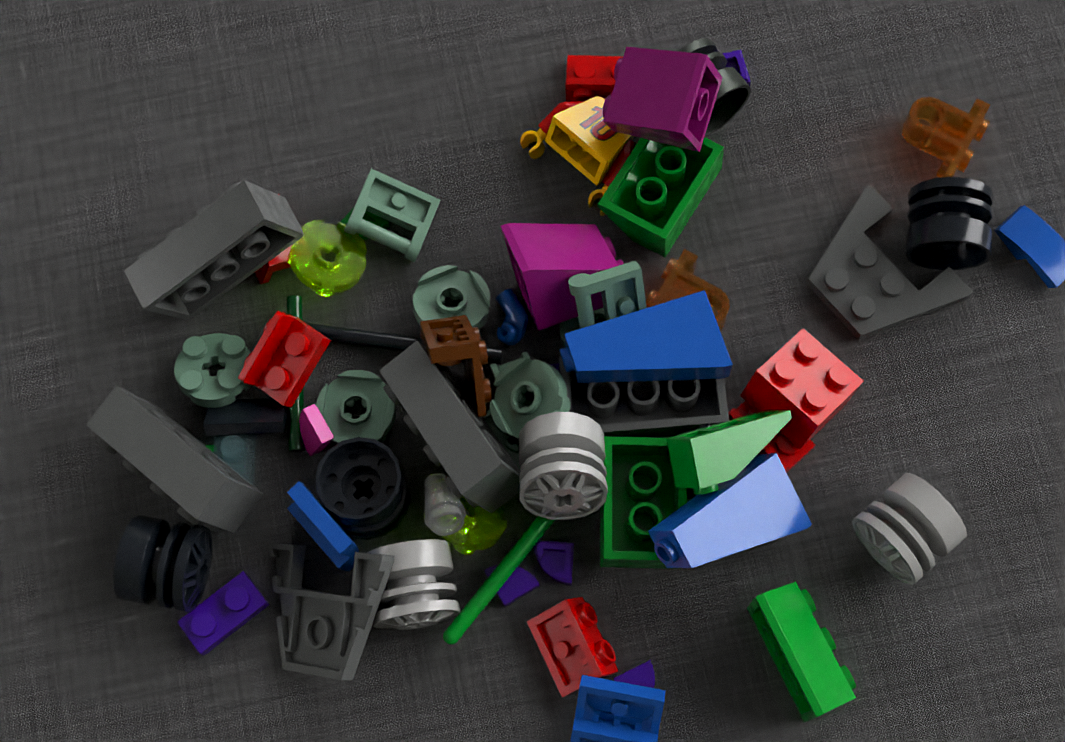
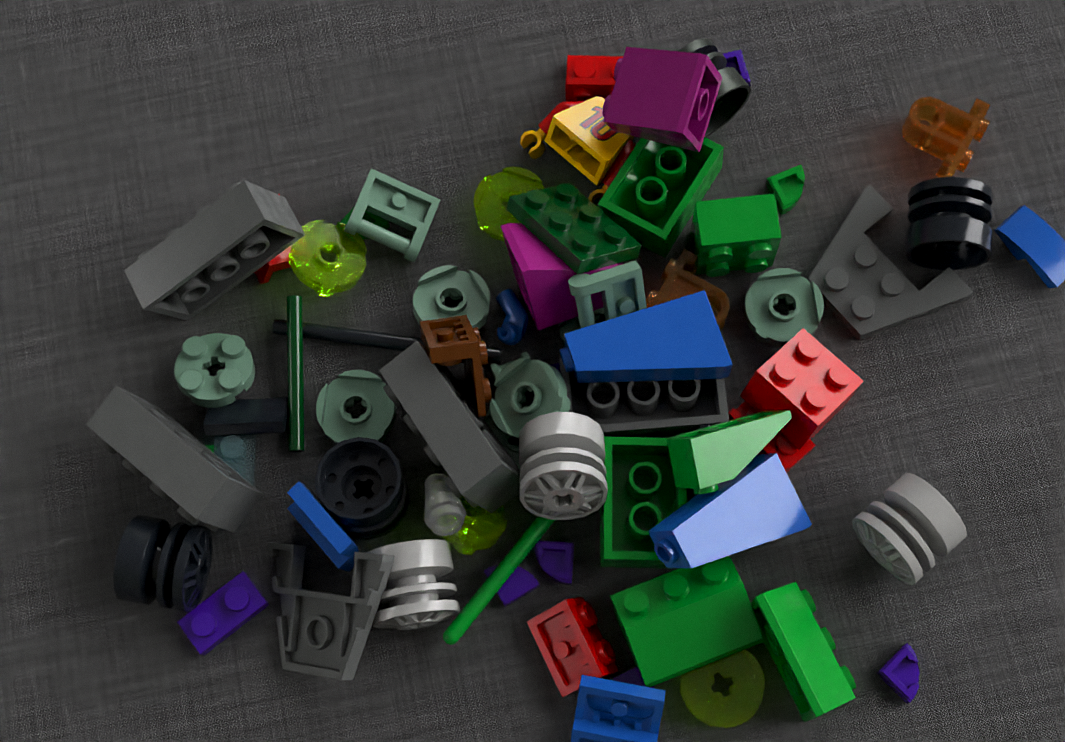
red bracket [238,311,331,407] -> none
dark pink tile [299,404,334,456] -> none
none -> clear neon green plate [473,167,545,242]
none -> dark green plate [506,183,641,274]
none -> green slope [610,556,764,687]
none -> clear neon green plate [680,650,765,729]
none -> green brick [690,193,782,277]
none -> sand green plate [744,268,824,347]
none -> green tile [765,164,805,215]
none -> dark purple tile [876,643,920,704]

